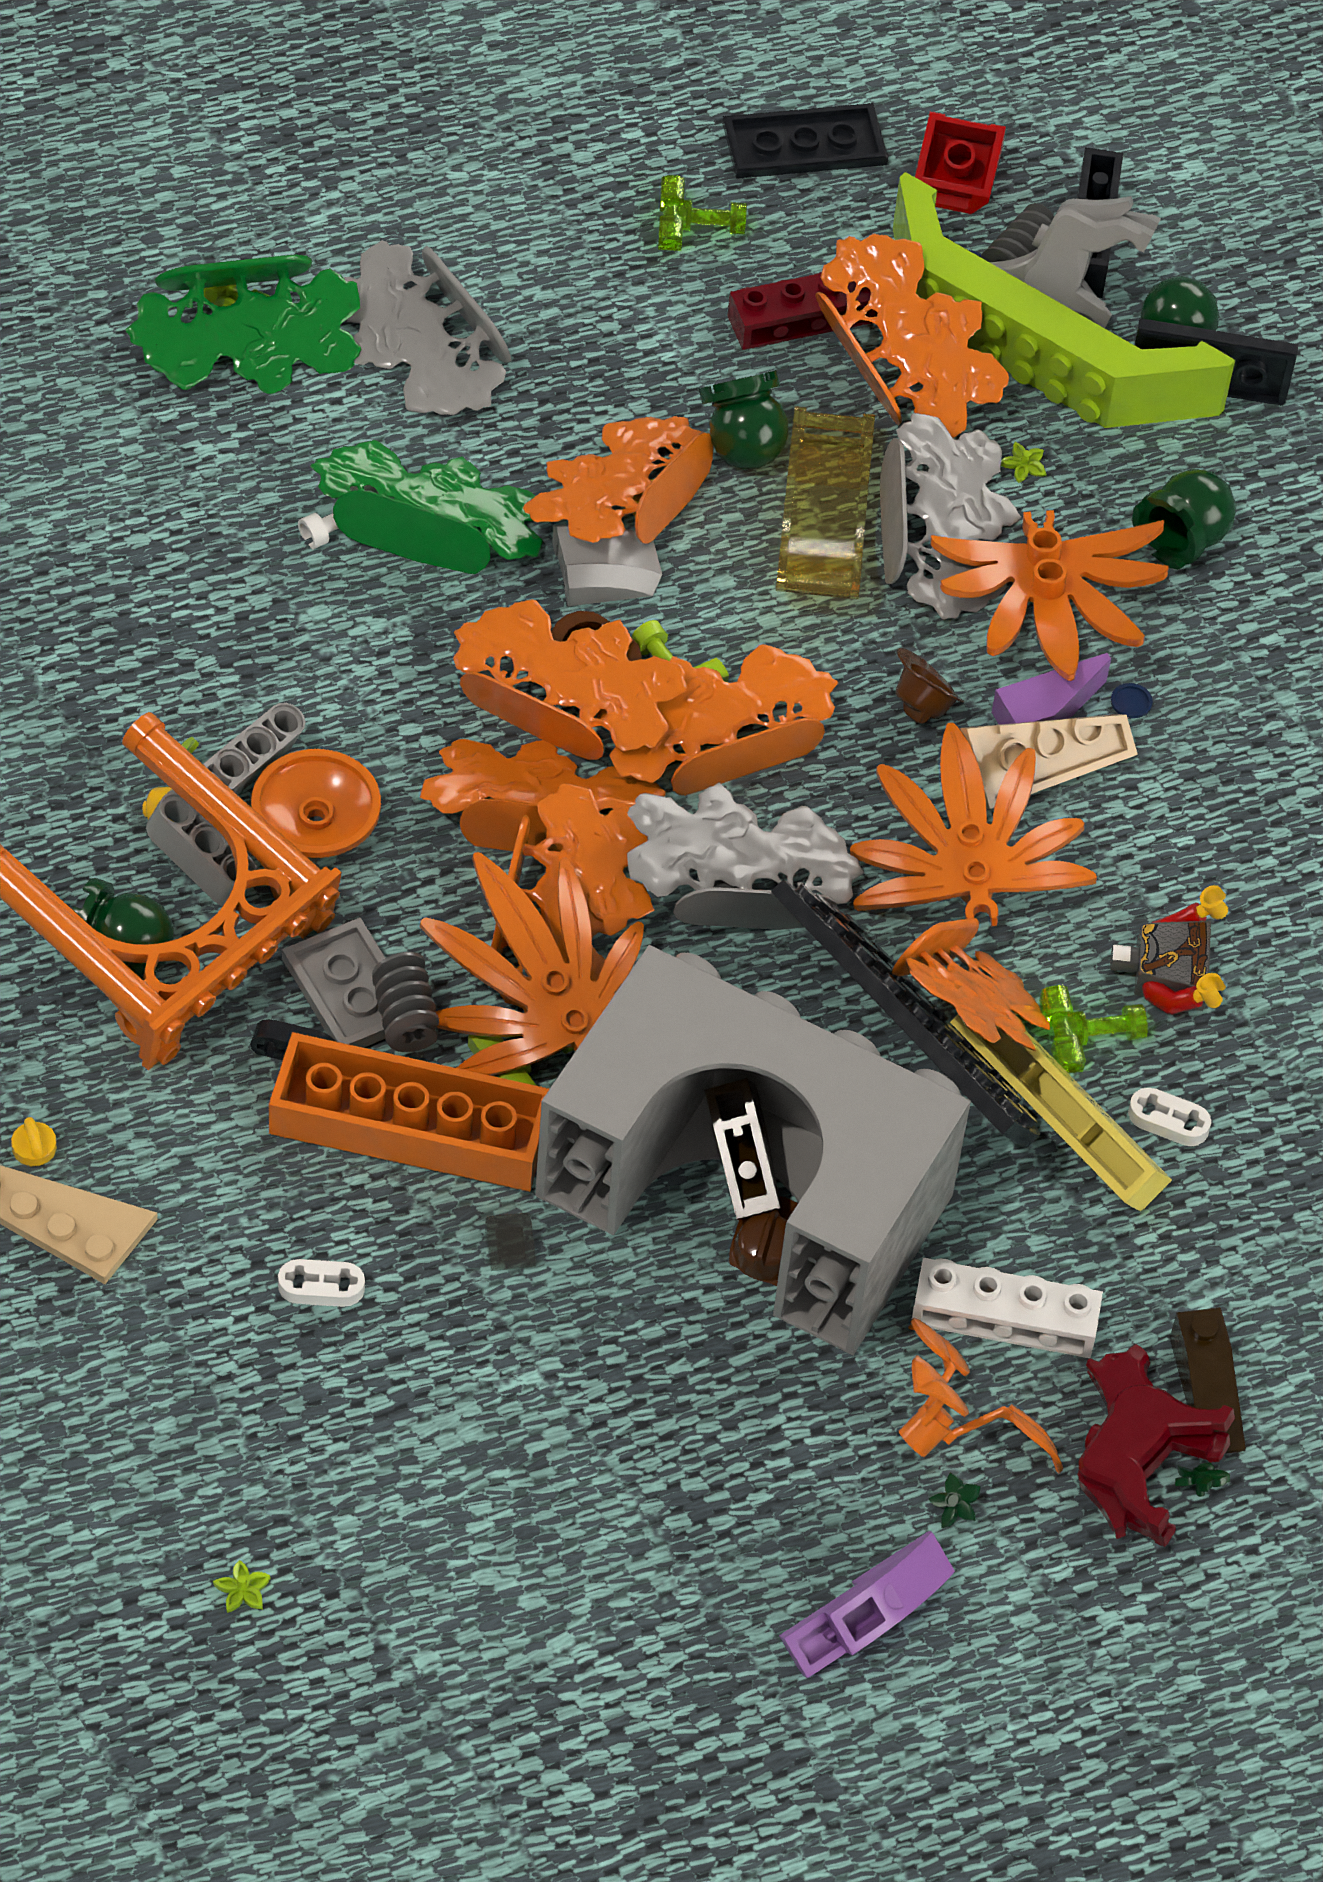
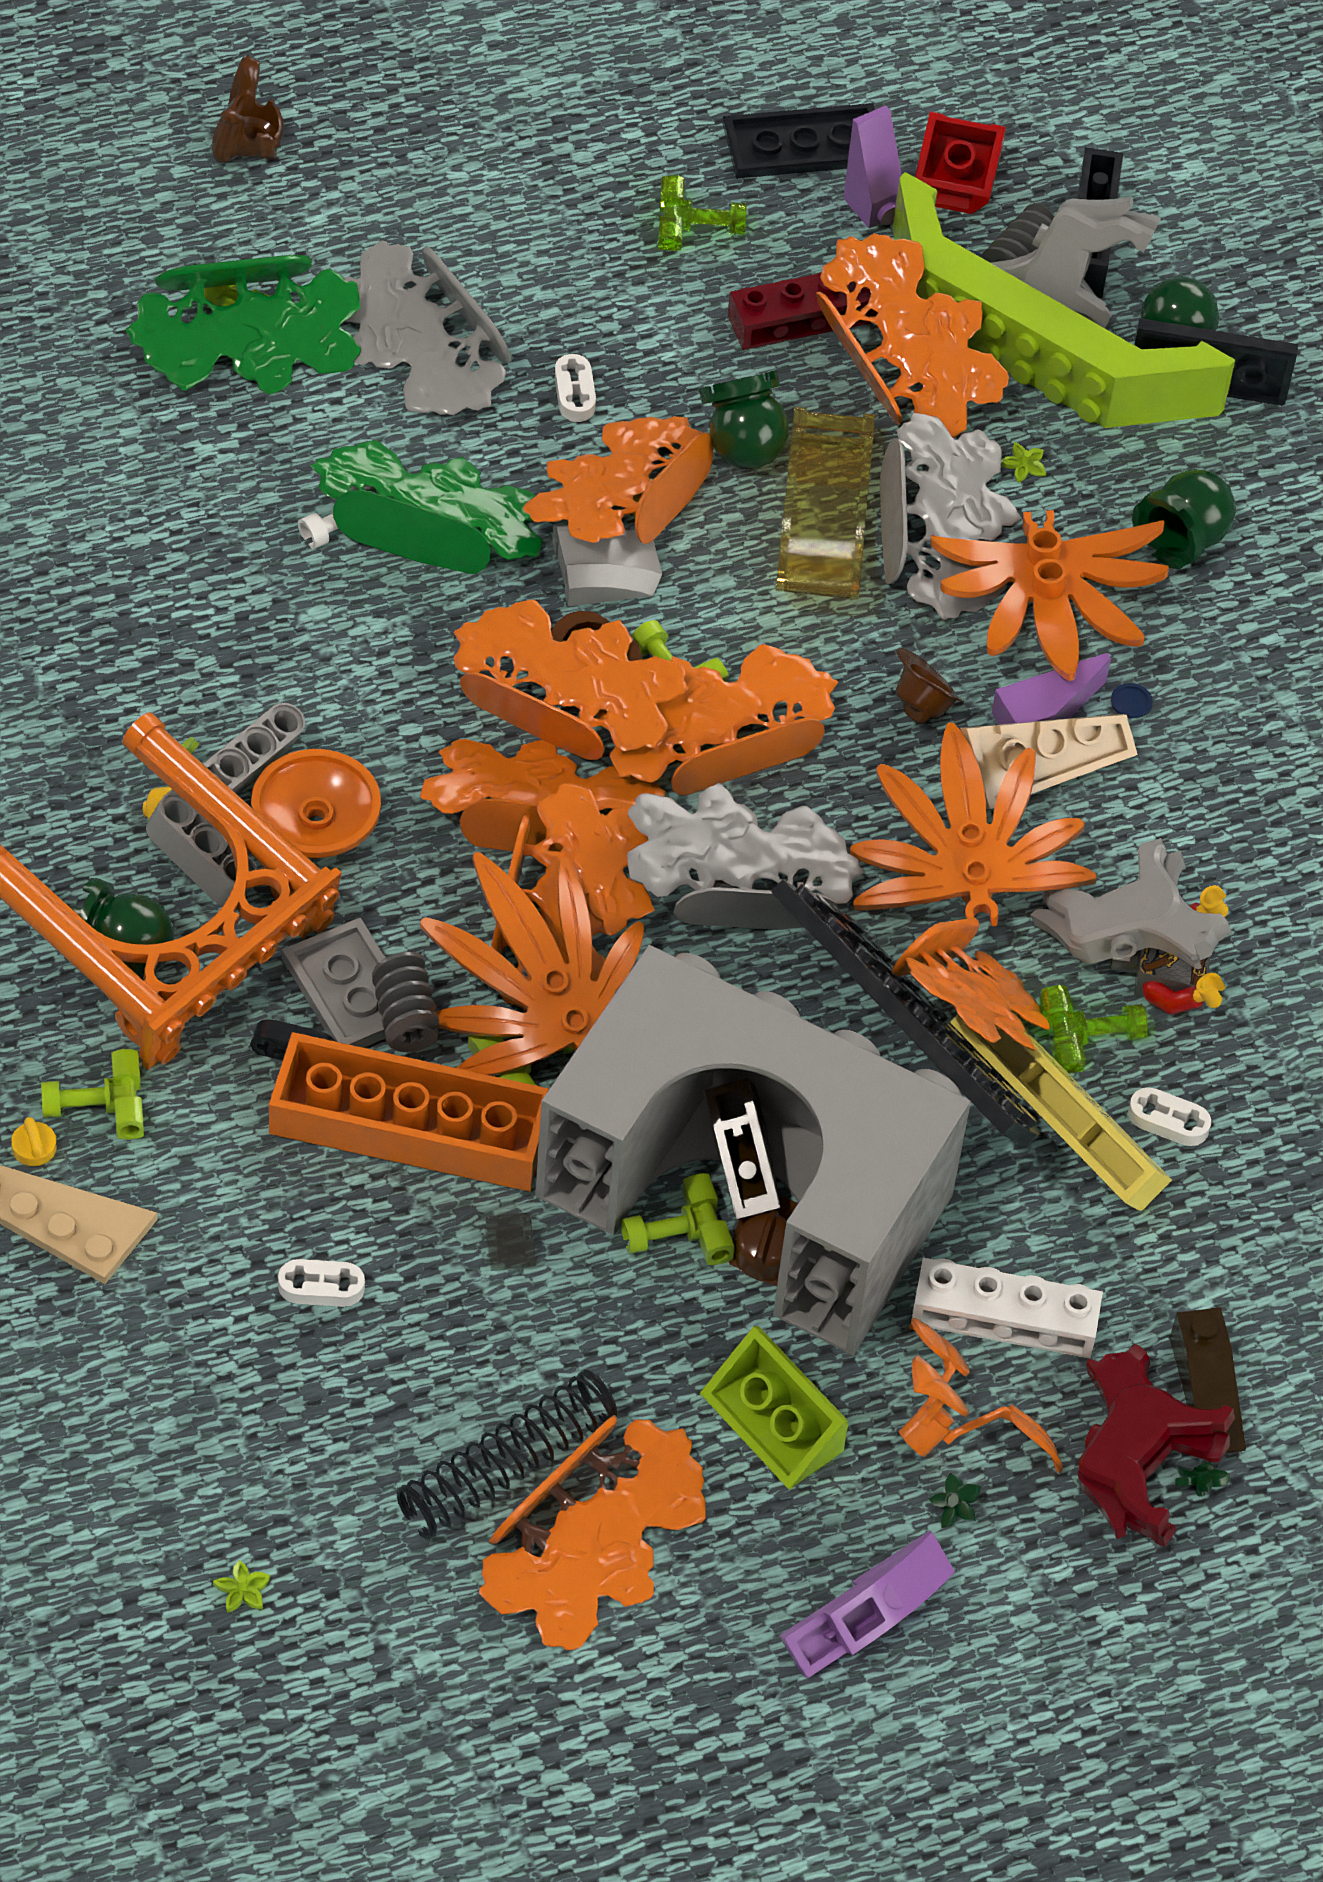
none -> lime bar [41,1049,144,1140]
none -> reddish brown hair [212,55,284,163]
none -> black piece [396,1369,618,1540]
none -> orange plant [479,1415,706,1650]
none -> white beam [555,354,596,422]
none -> lime bar [621,1173,734,1265]
none -> lime slope [700,1326,849,1490]
none -> medium lavender slope [843,106,902,228]
none -> light grey animal [1031,838,1232,969]

